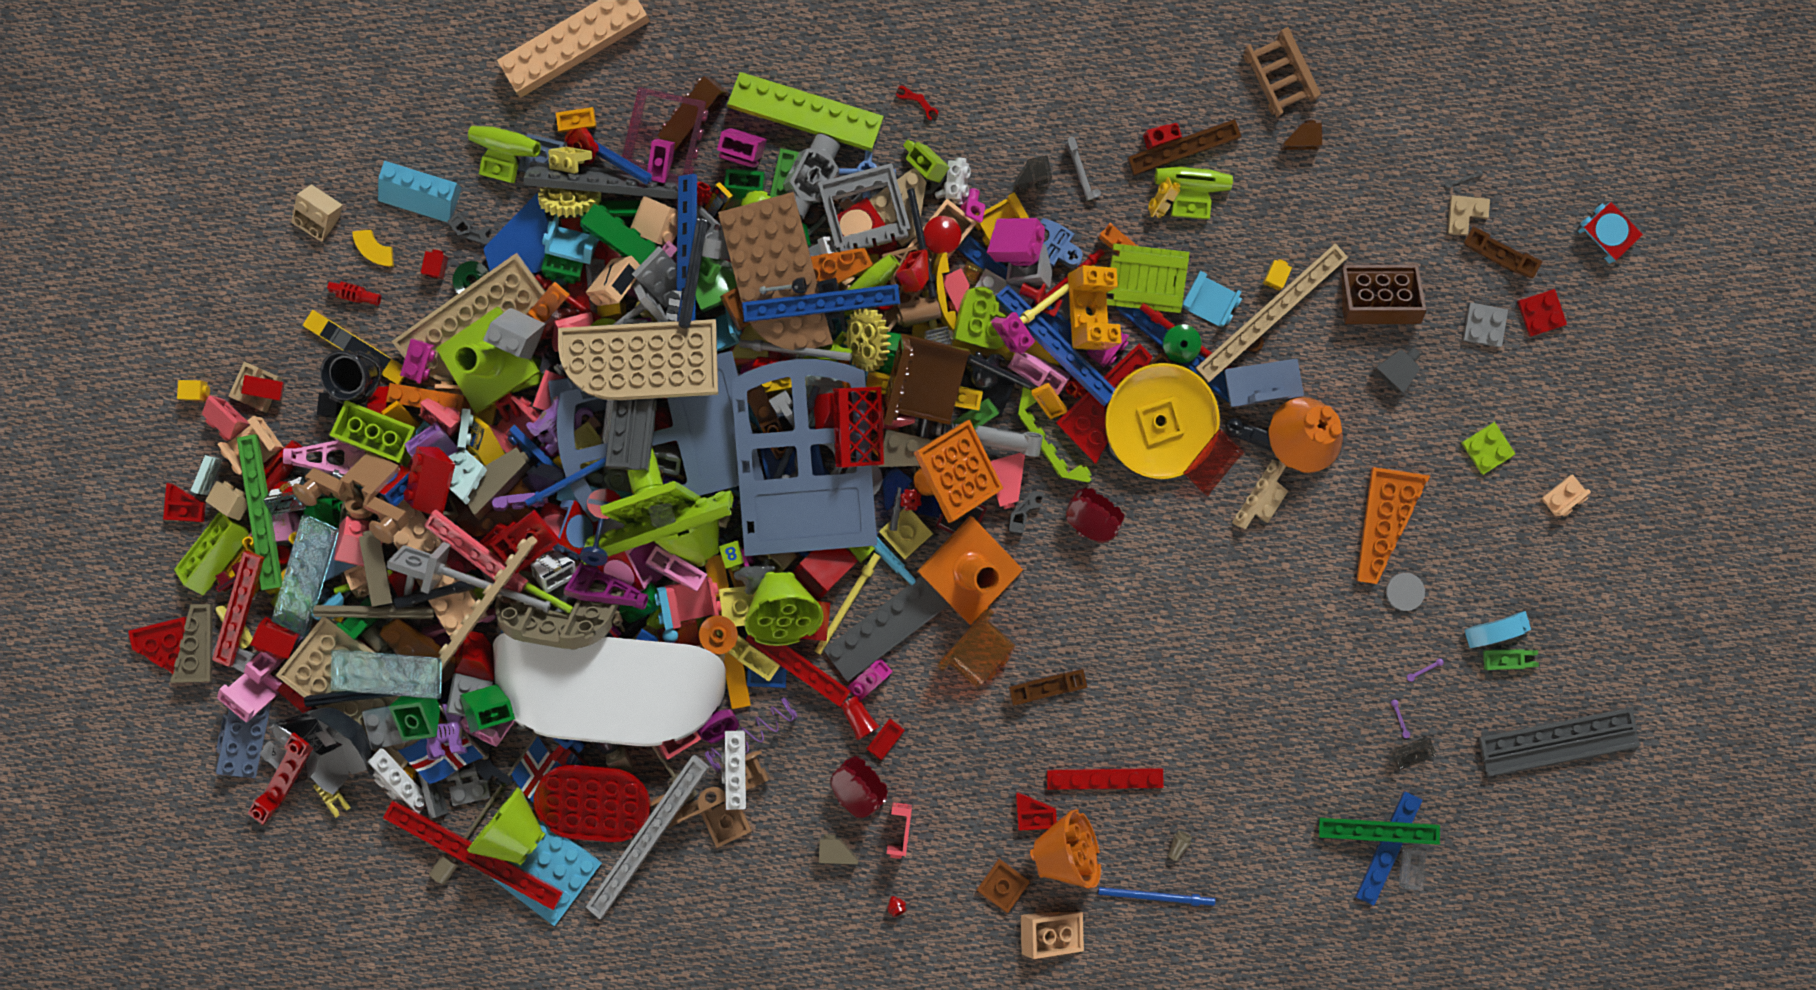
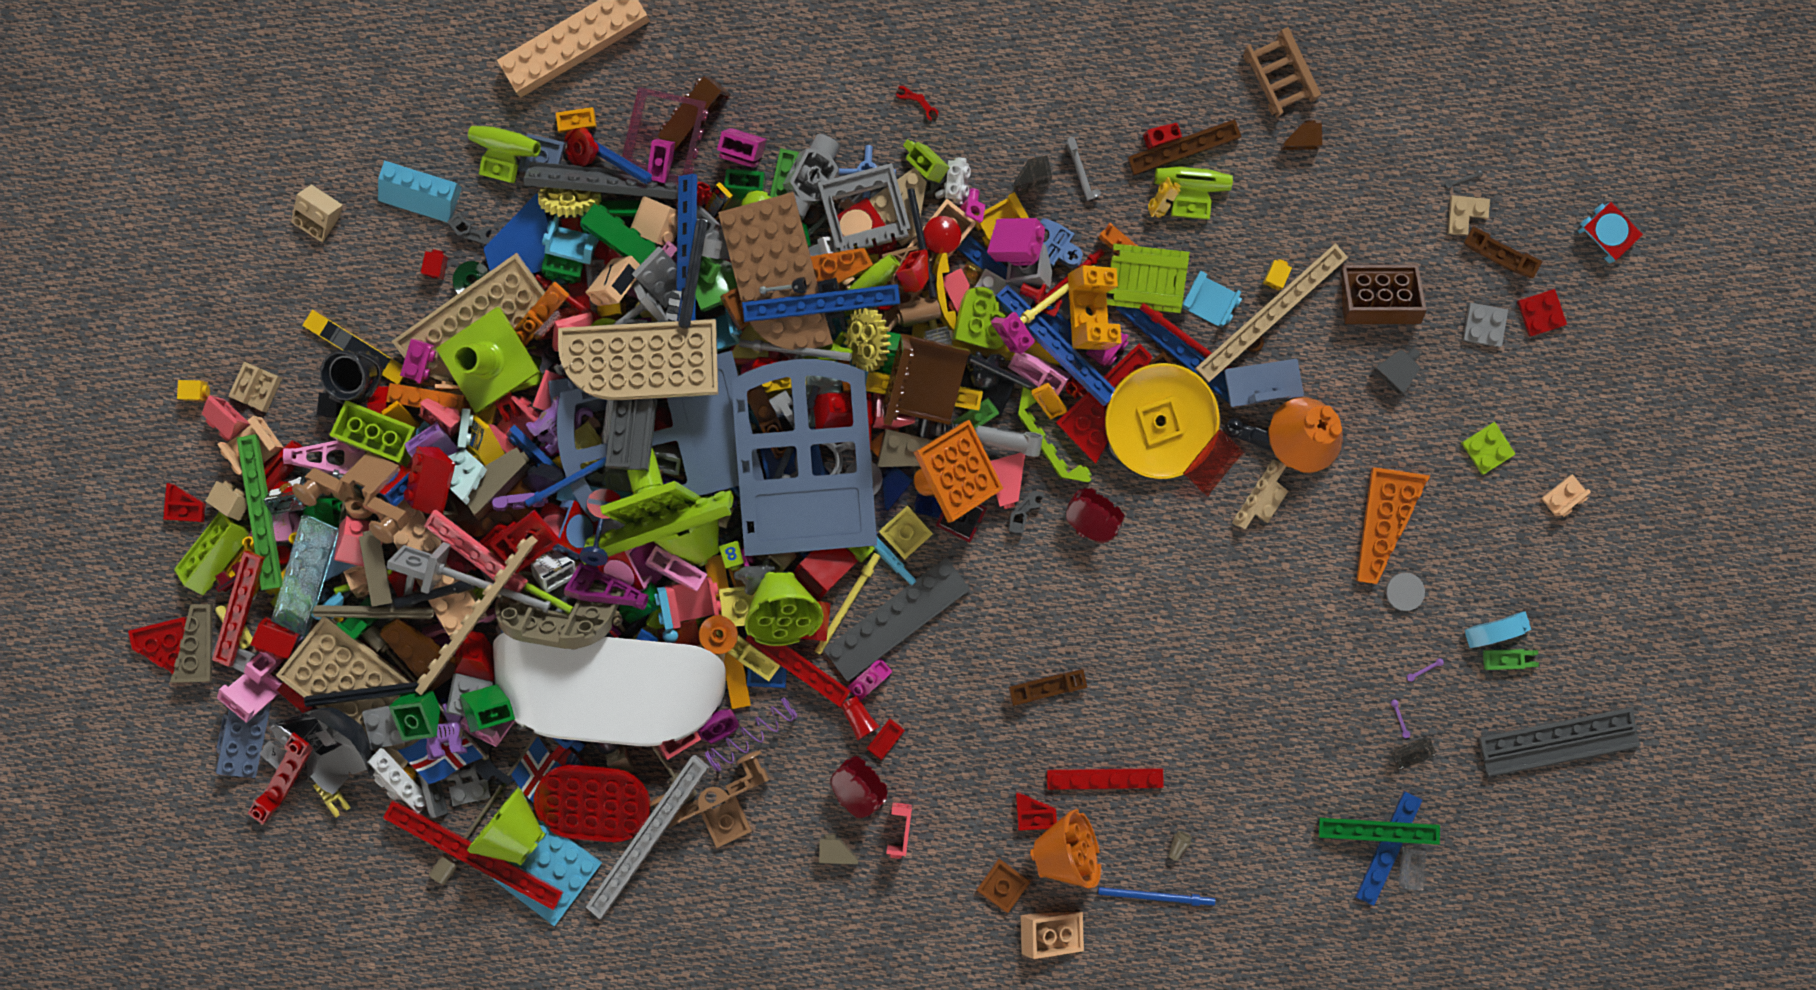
light aqua plate [191,455,222,495] -> none
red tile [241,375,285,401] -> none
red hinge [327,281,382,306] -> none
clear light blue plate [331,650,442,699] -> none
yellow tile [352,230,394,267] -> none
light grey slope [483,308,546,359] -> none
light yellow bracket [548,146,592,174] -> none
clear slope [648,503,676,528] -> none
white bracket [722,731,746,810] -> none
lime plate [727,72,884,152] -> none
red fence [833,387,884,468] -> none
red plate [887,896,907,917] -> none
dark grey piece [890,487,901,531] -> none
red plant [900,489,922,511] -> none
orange piece [917,516,1023,625] -> none
clear orange windscreen [936,607,1016,689] -> none
green dish [1163,325,1201,363] -> none

